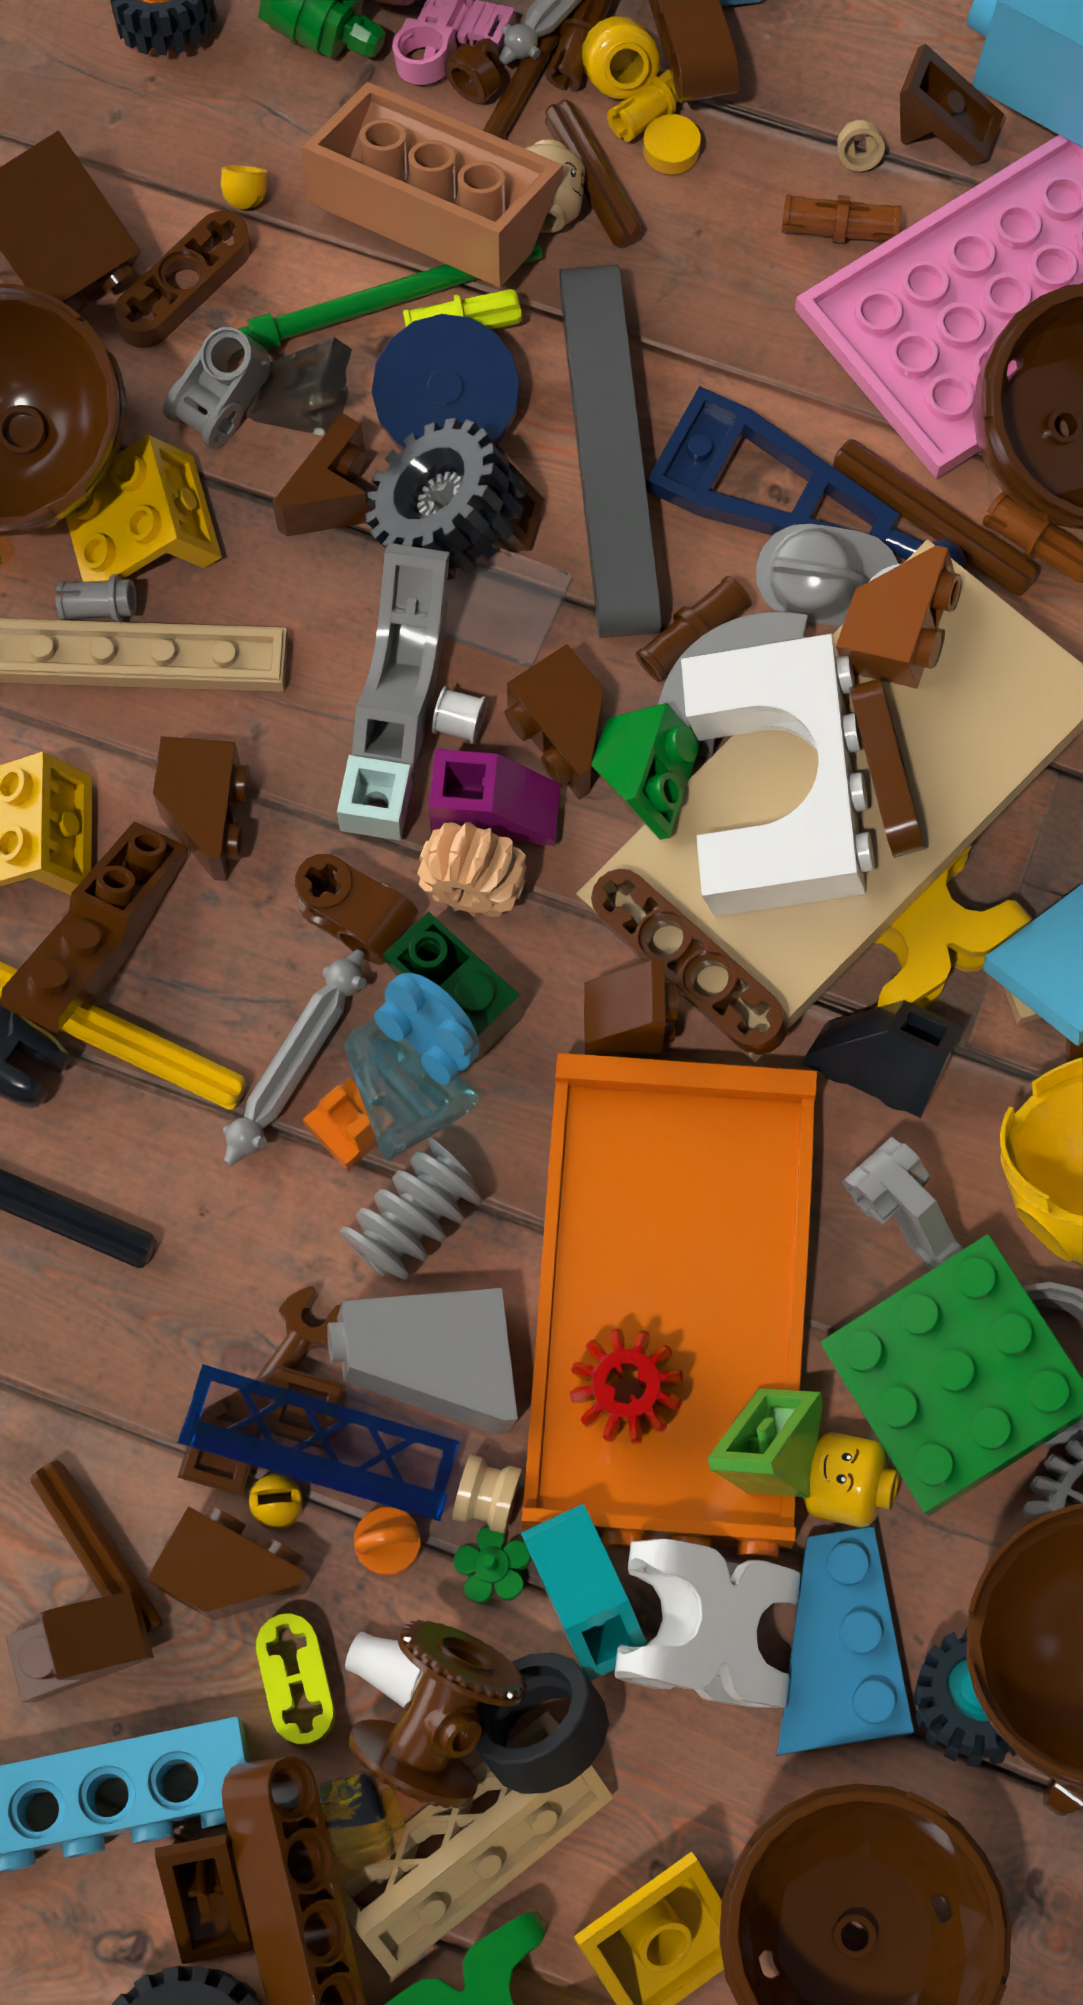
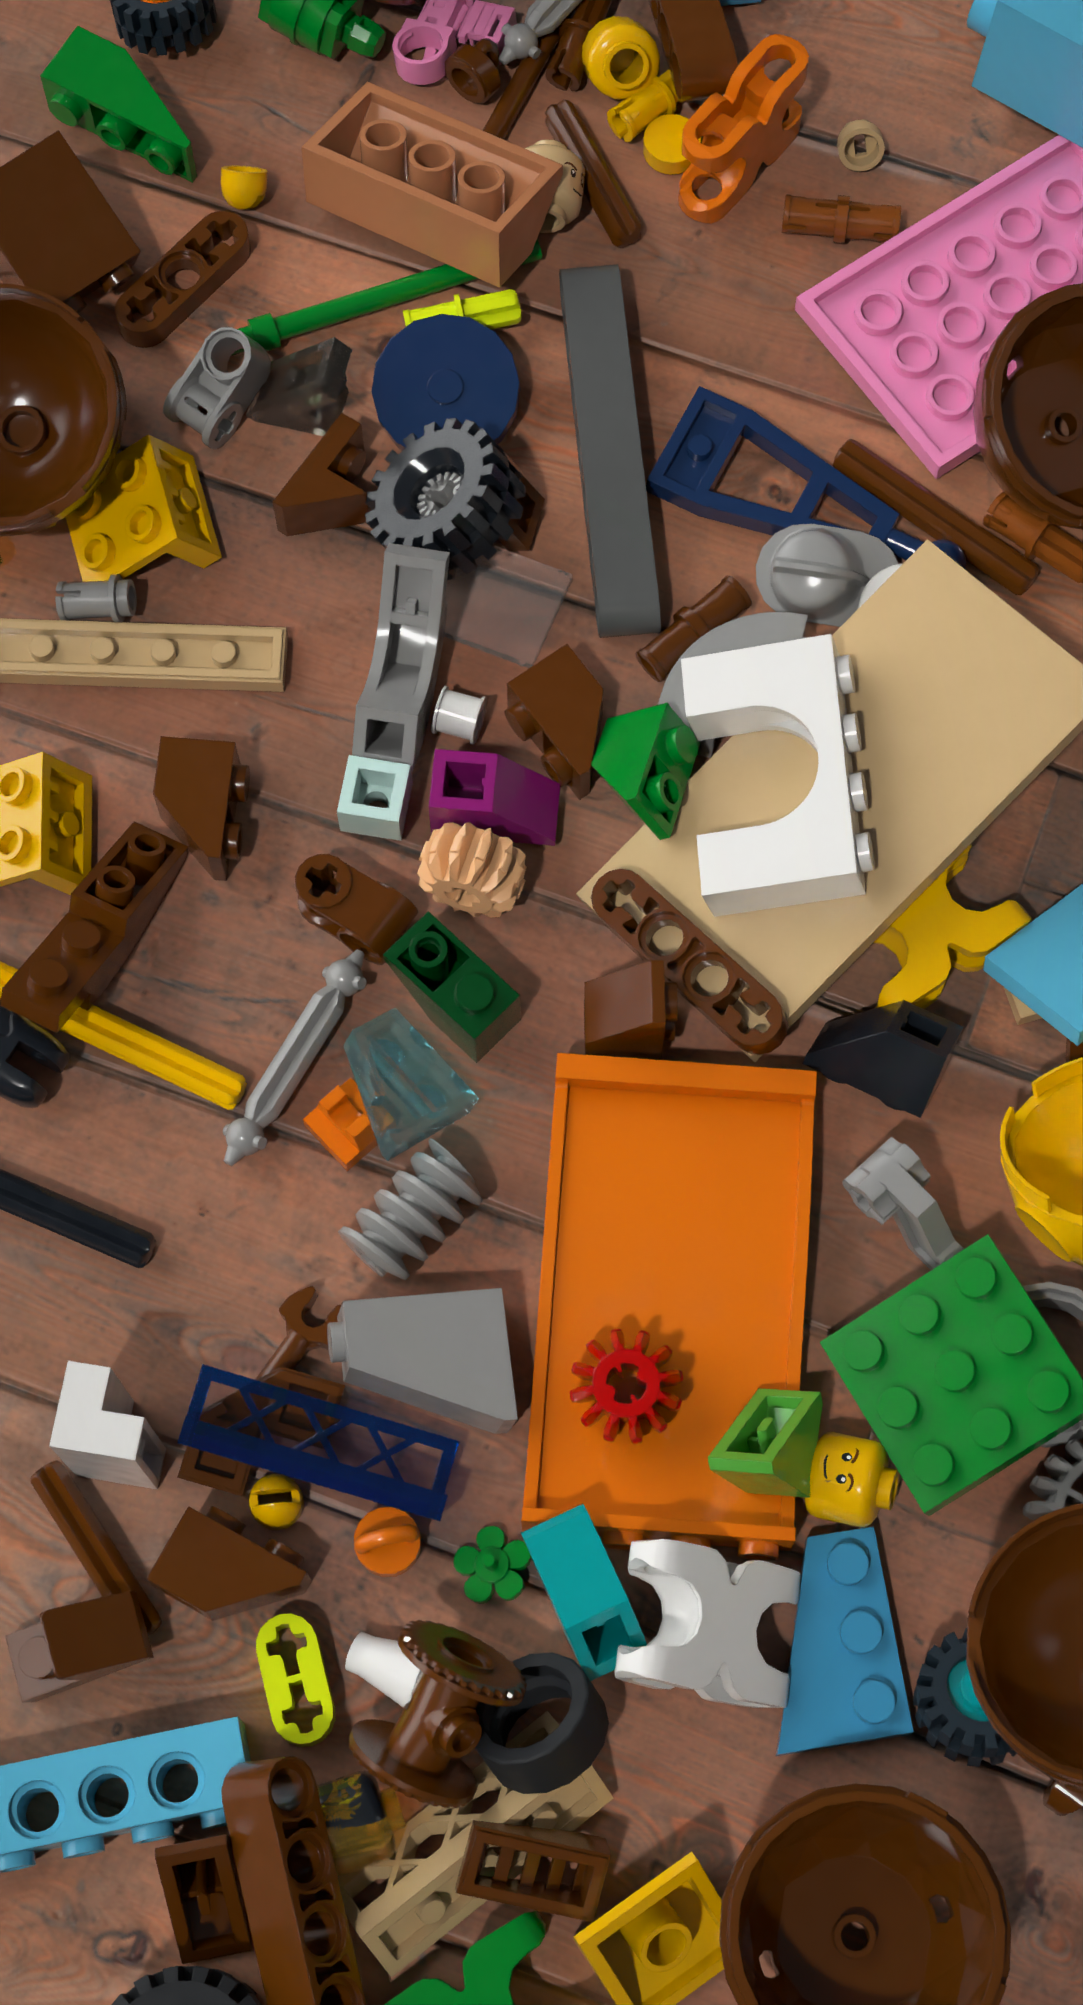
dark azure piece [374,973,479,1085] -> none
tan wheel [452,1454,523,1534] -> none
dark orange slope [836,545,961,689] -> none
reddish brown beam [849,678,926,858] -> none
reddish brown slope [900,44,1004,166] -> none
none -> green slope [40,26,197,183]
none -> white piece [49,1361,166,1490]
none -> reddish brown slope [455,1820,611,1922]
none -> orange piece [678,34,809,224]

